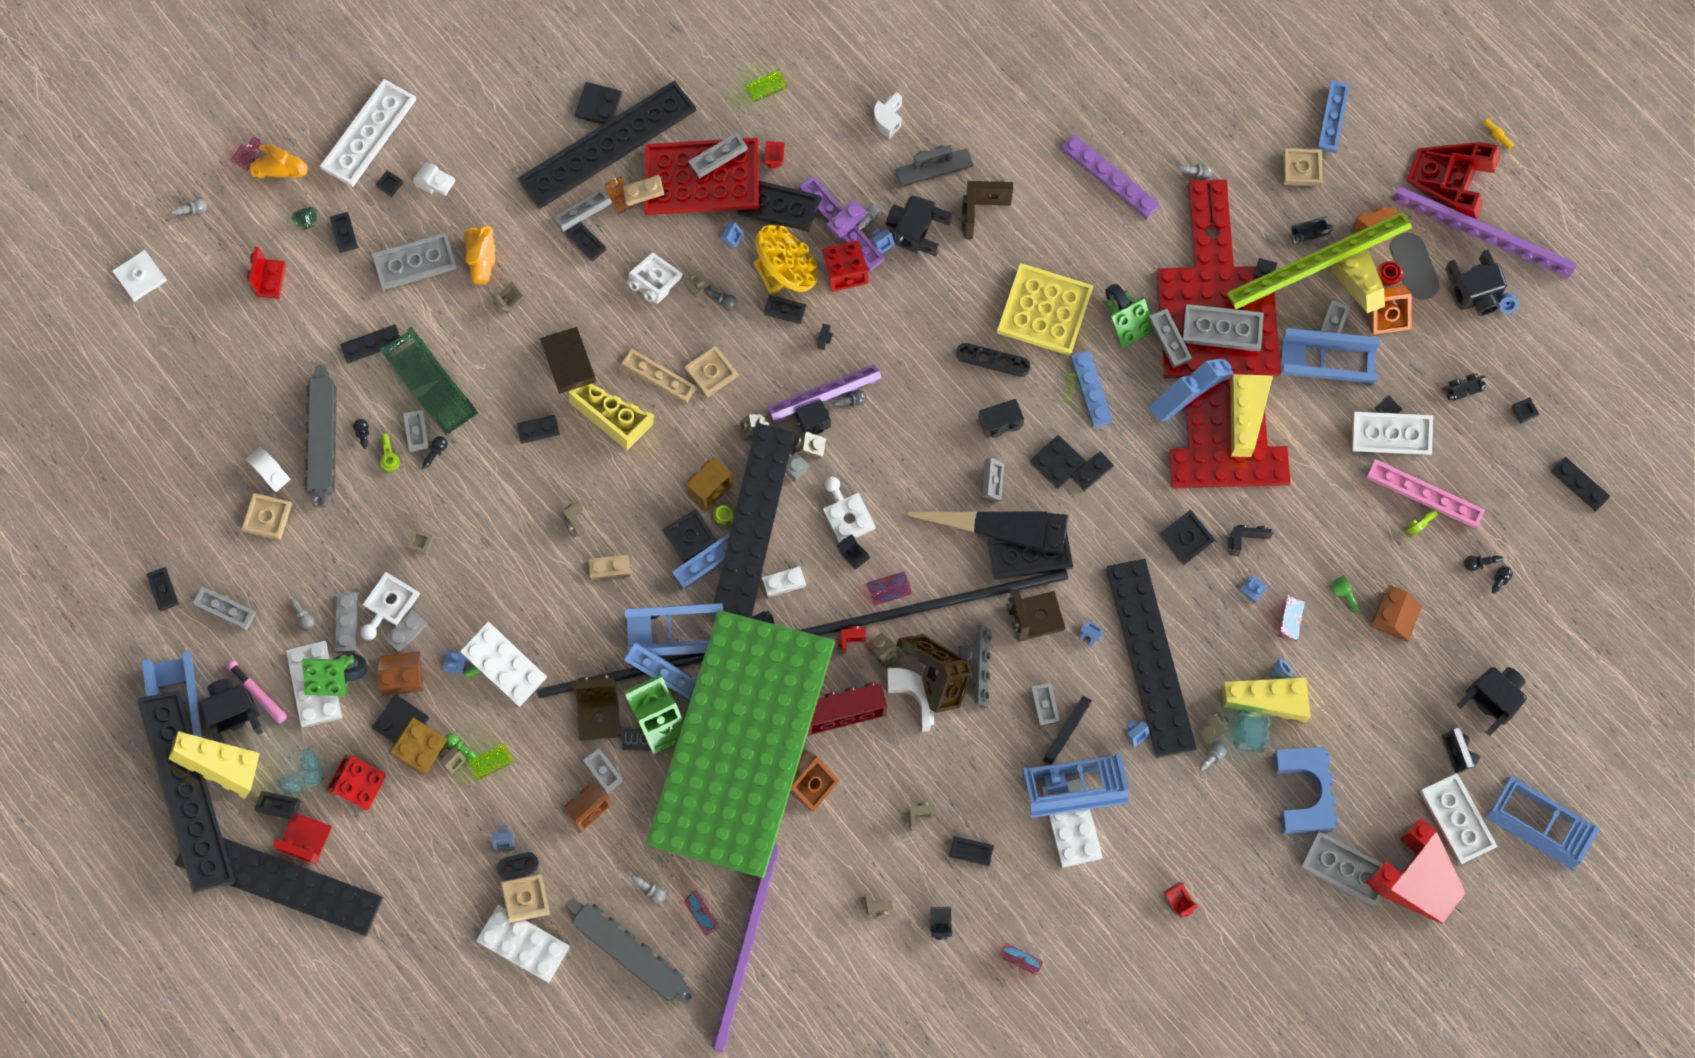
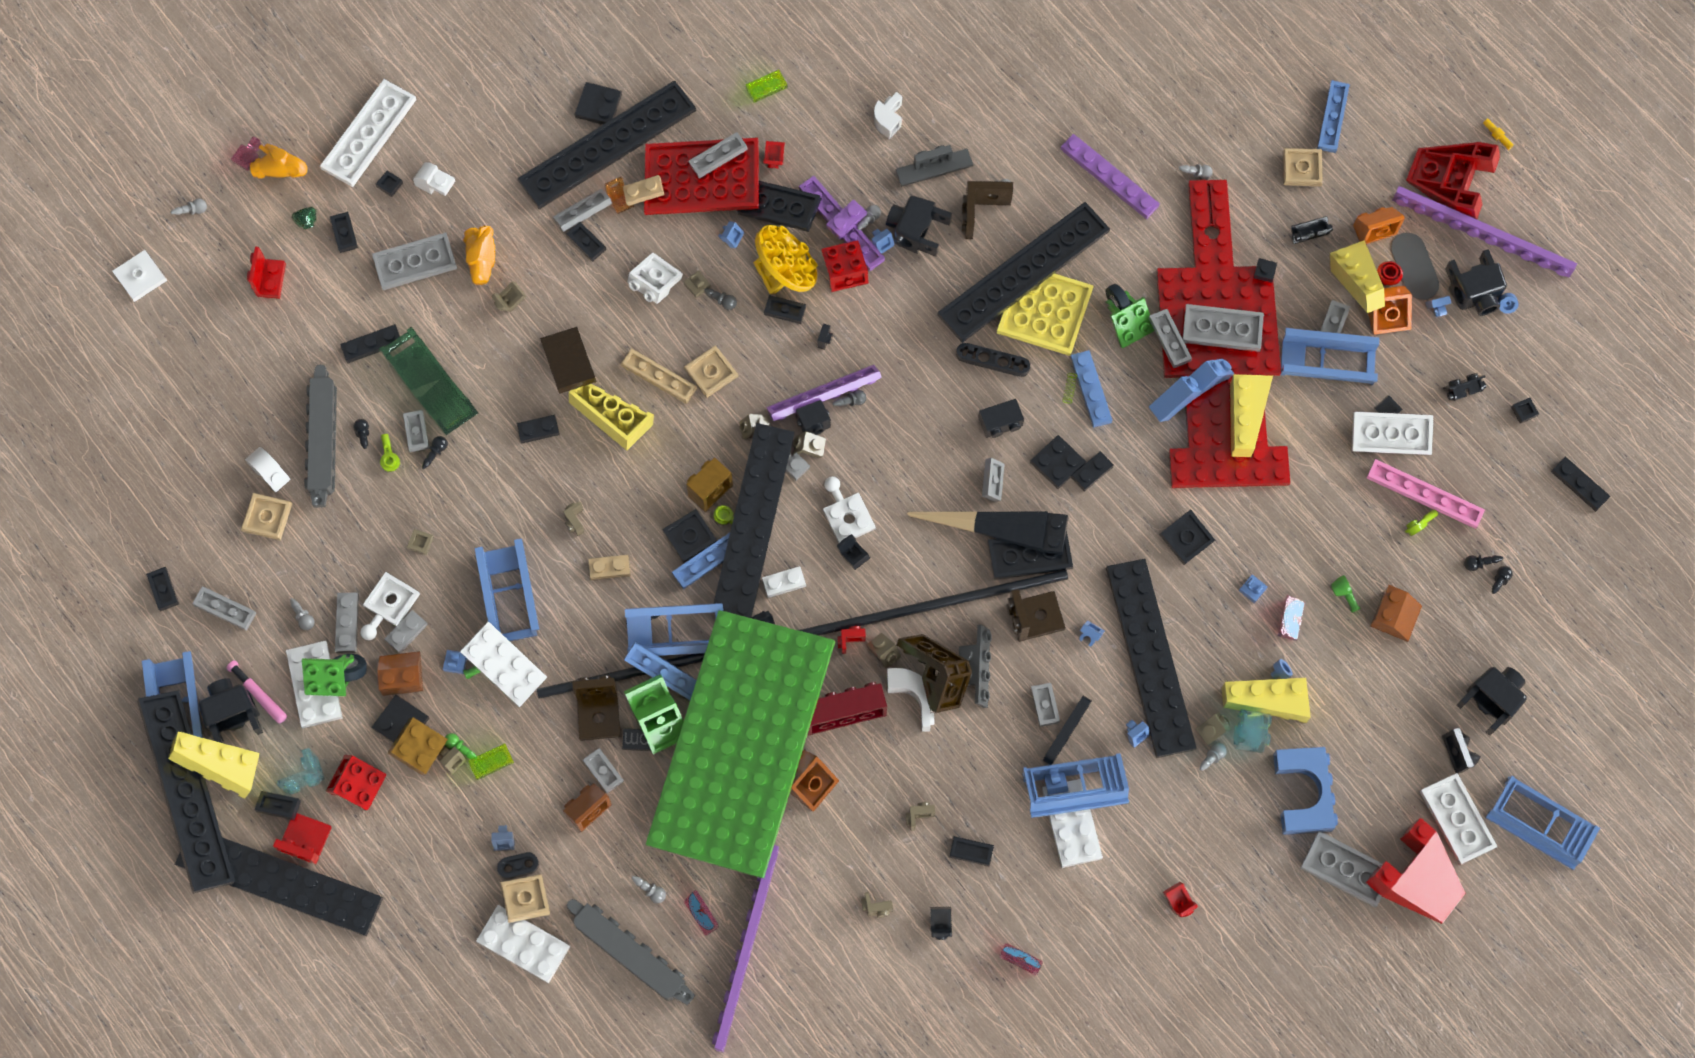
clear pink slope [867,571,912,605] -> none
lime plate [1227,212,1412,309] -> none
black bracket [1227,525,1273,556] -> none
none -> medium blue piece [474,538,540,641]
none -> black plate [937,202,1110,343]
none -> medium blue tile [1425,296,1451,317]

